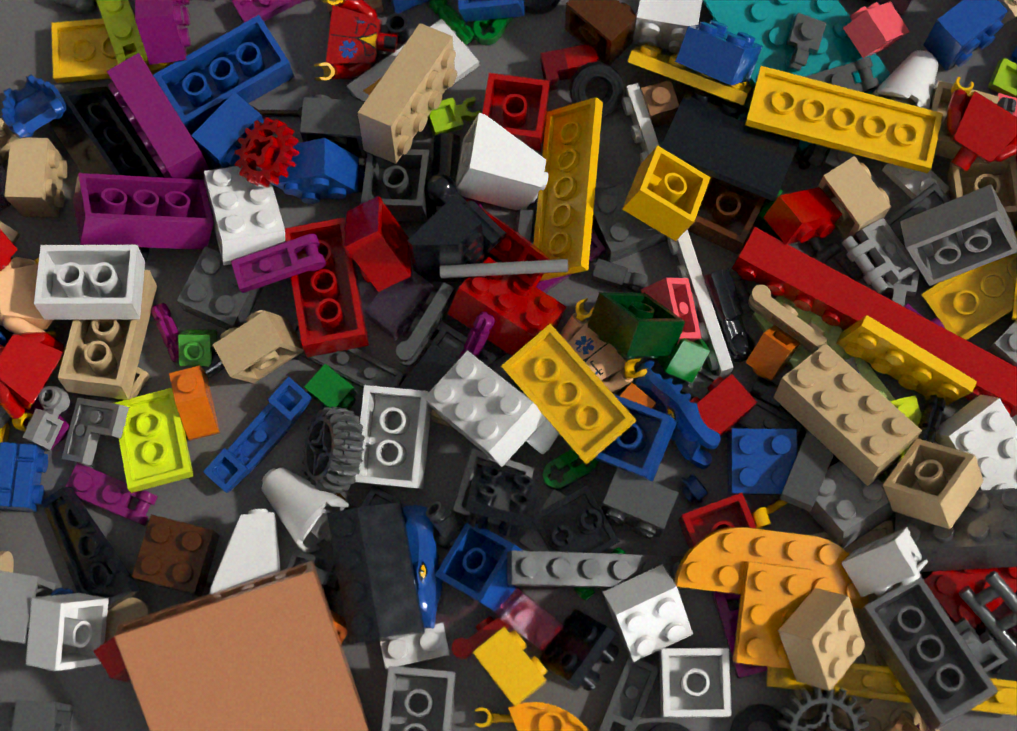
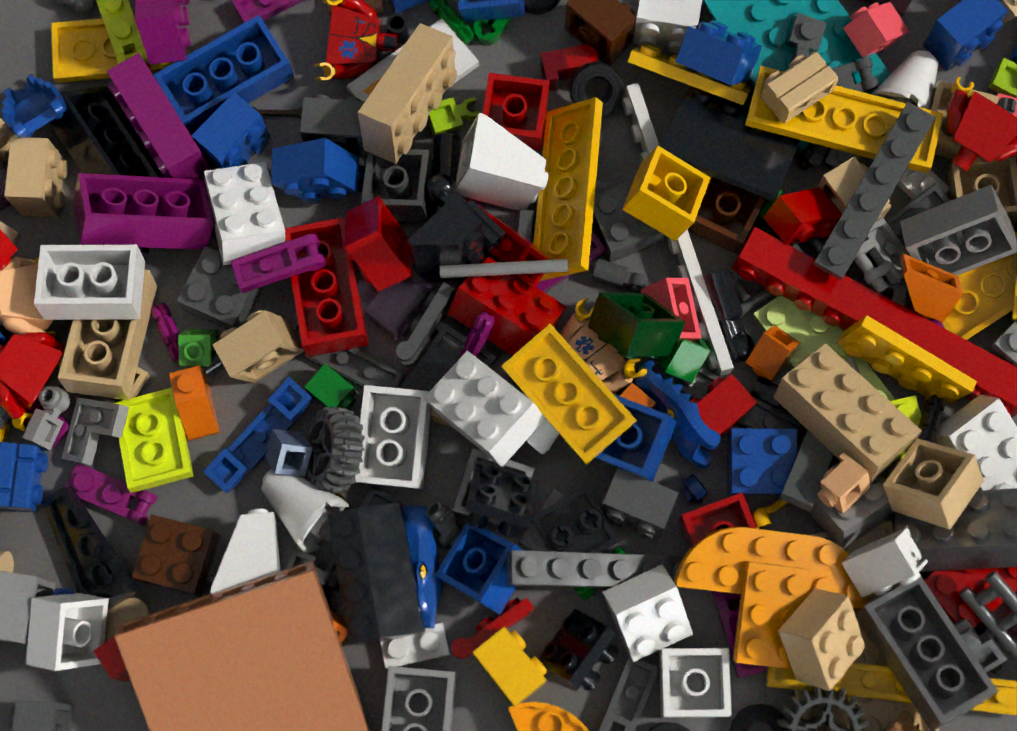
red gear [234,117,299,188] -> none
yellow hand [474,707,514,728] -> none
clear pink plate [496,588,564,650] -> none
green beam [543,449,598,490] -> none
medium nougat brick [641,80,679,128] -> none
tan plate [748,284,828,354] -> none
none -> sand blue brick [265,429,313,477]
none -> tan brick [761,51,839,124]
none -> dark grey plate [813,102,936,281]
none -> light nougat brick [817,452,871,513]
none -> orange slope [900,253,963,323]

